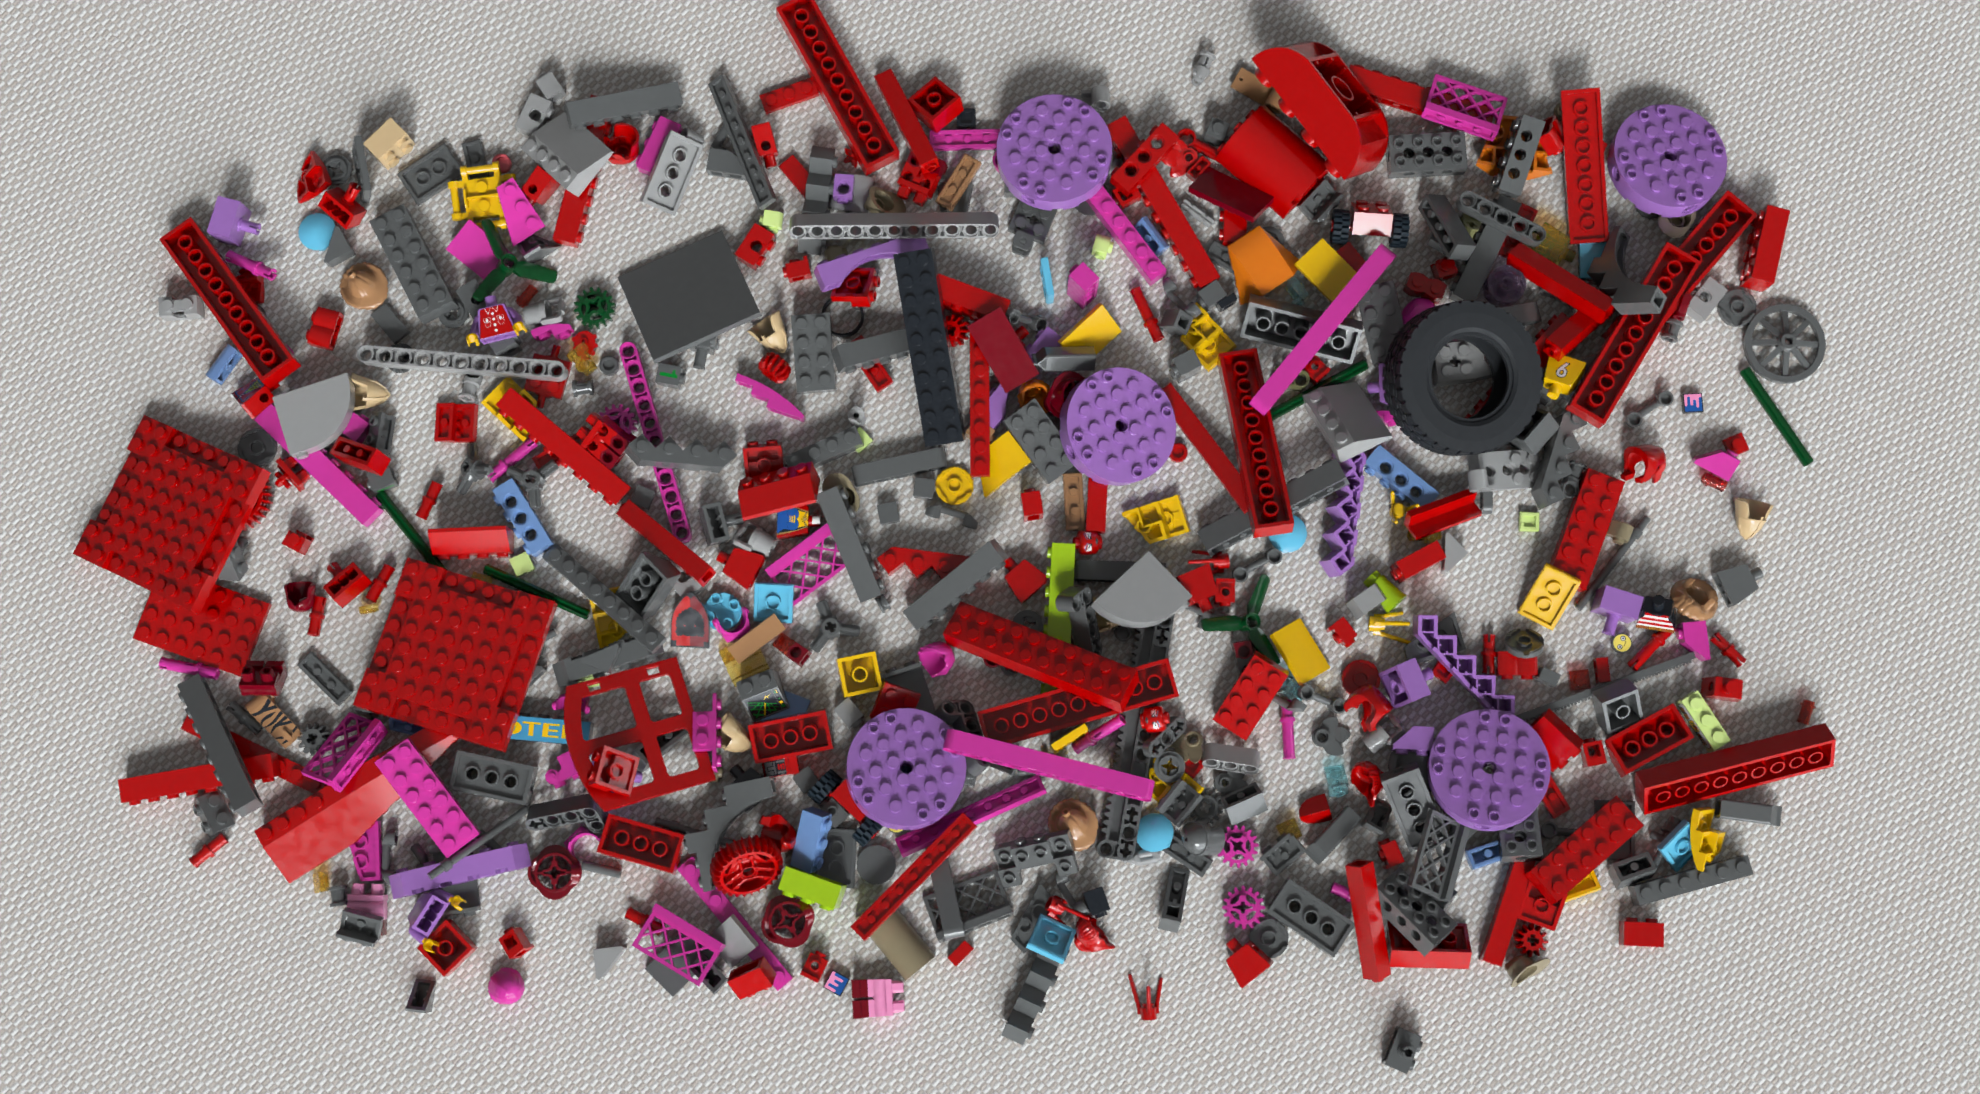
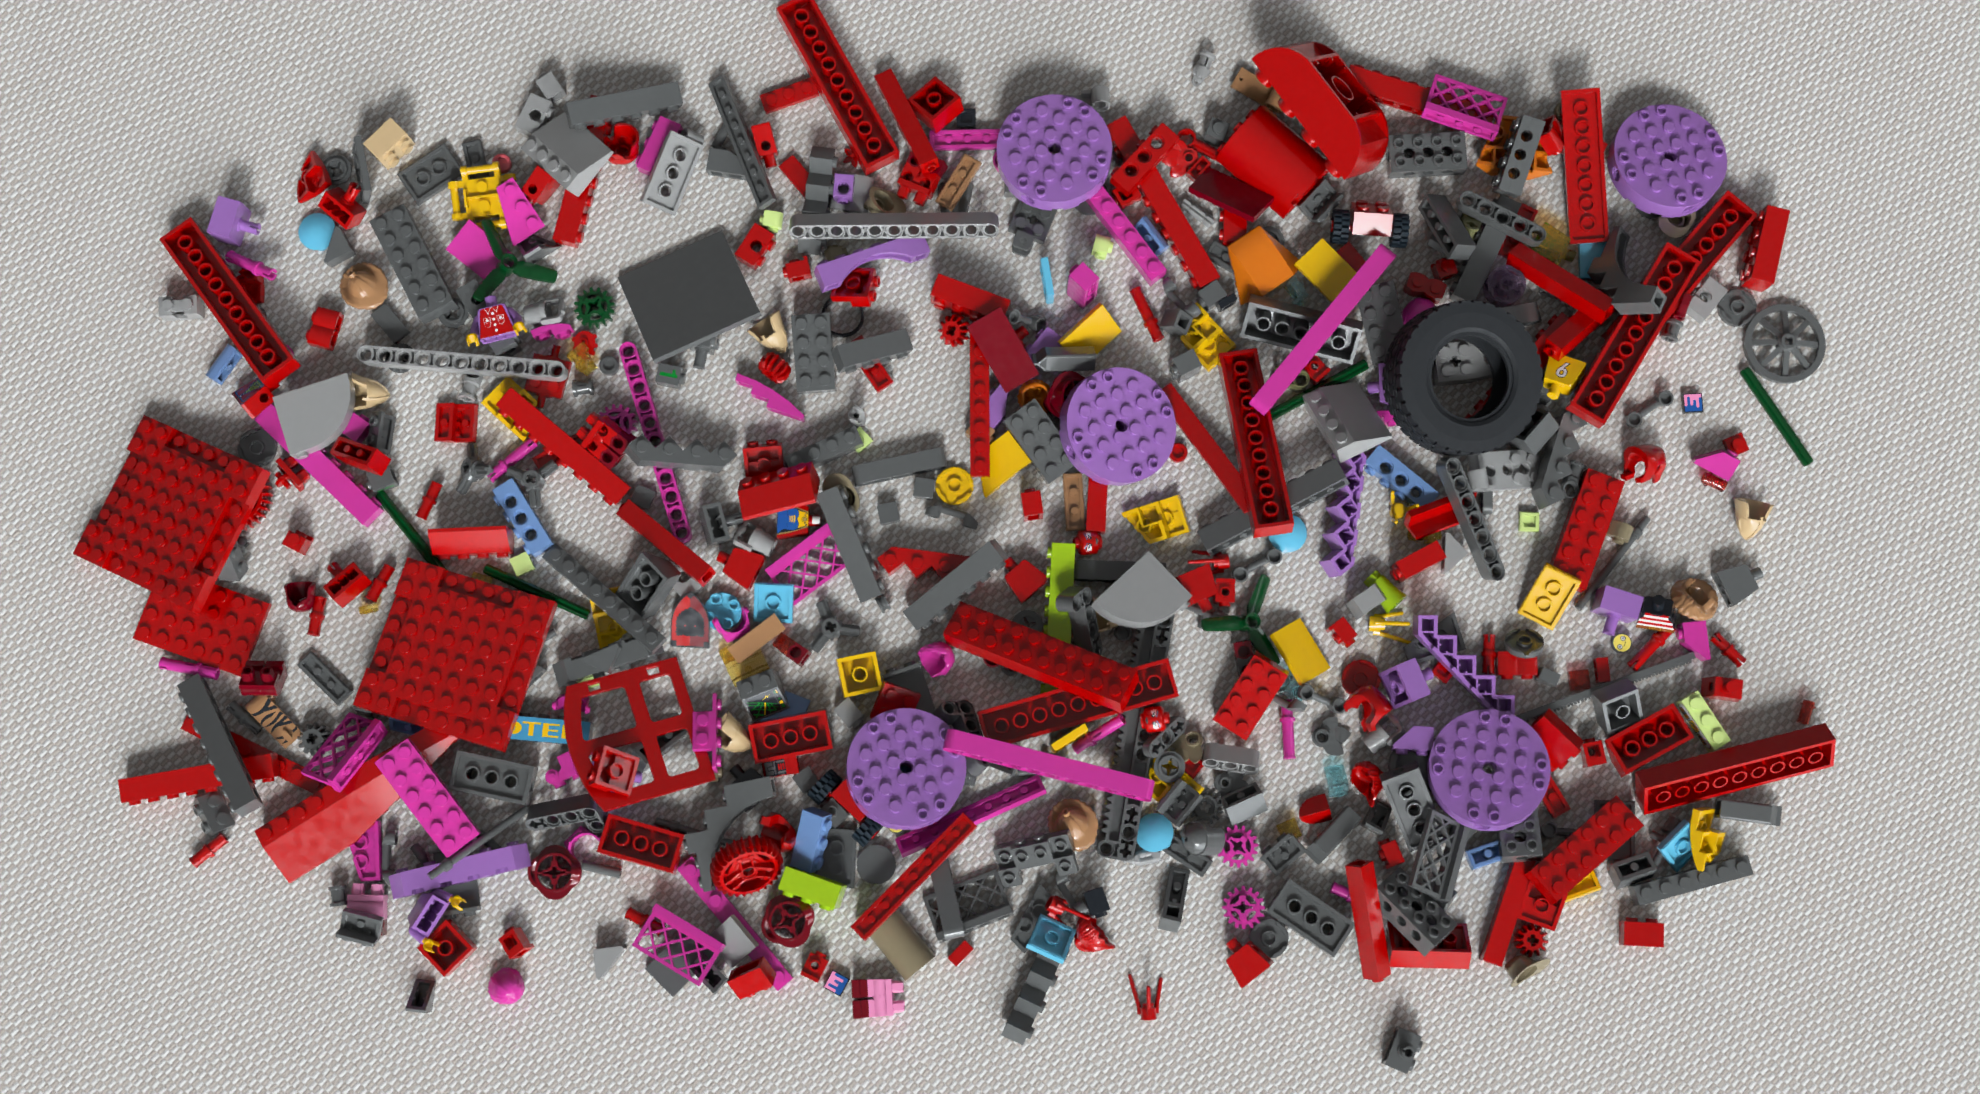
clear yellow slope [313,872,329,893] -> none
clear red pin [515,284,539,308] -> none
black brick [893,248,966,447] -> none
none -> dark grey beam [1436,457,1505,581]

